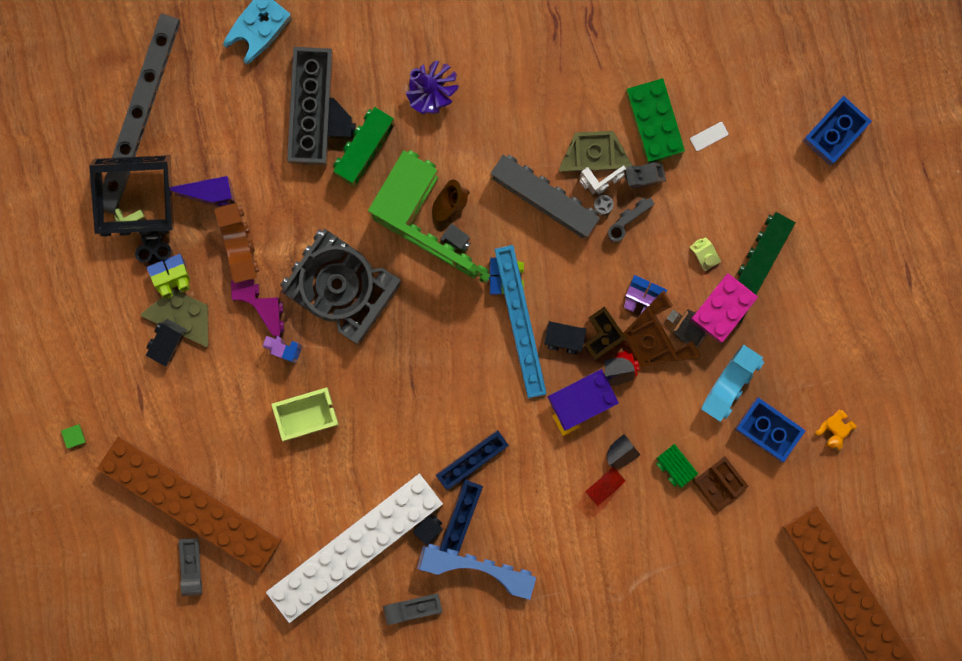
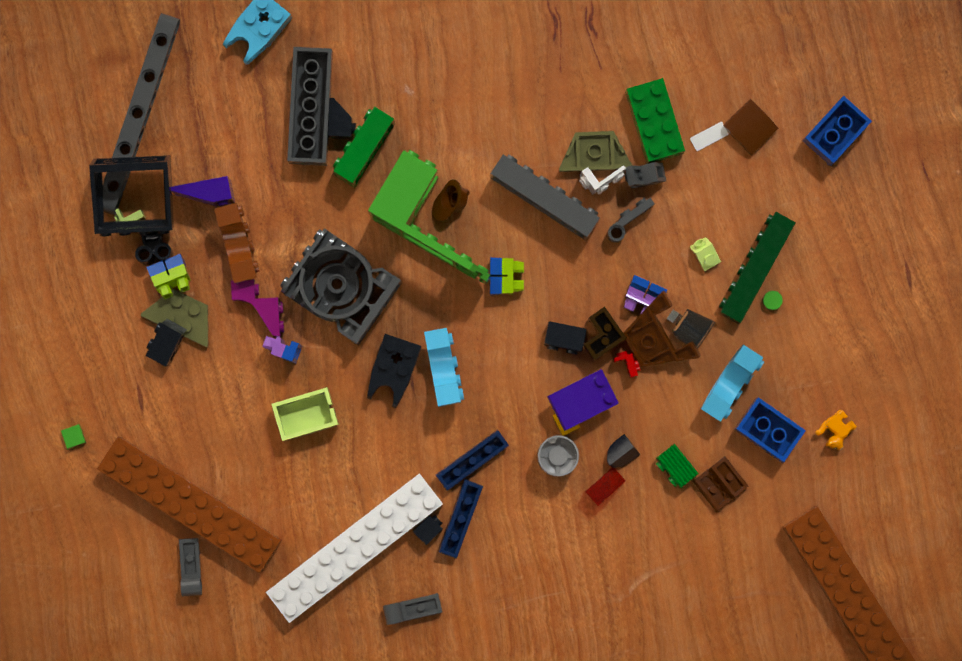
dark purple piece [406,61,459,115] -> none
medium blue arch [417,544,536,600] -> none
dark grey brick [440,224,471,252] -> none
dark azure tile [494,245,547,398] -> none
light grey wheel [594,195,614,215] -> none
black brick [605,358,635,386] -> none
dark pink brick [690,273,758,344] -> none
none -> black brick [367,334,422,408]
none -> medium azure brick [424,328,464,407]
none -> light grey wheel [537,435,579,476]
none -> reddish brown slope [723,99,779,155]
none -> bright green tile [763,291,783,310]

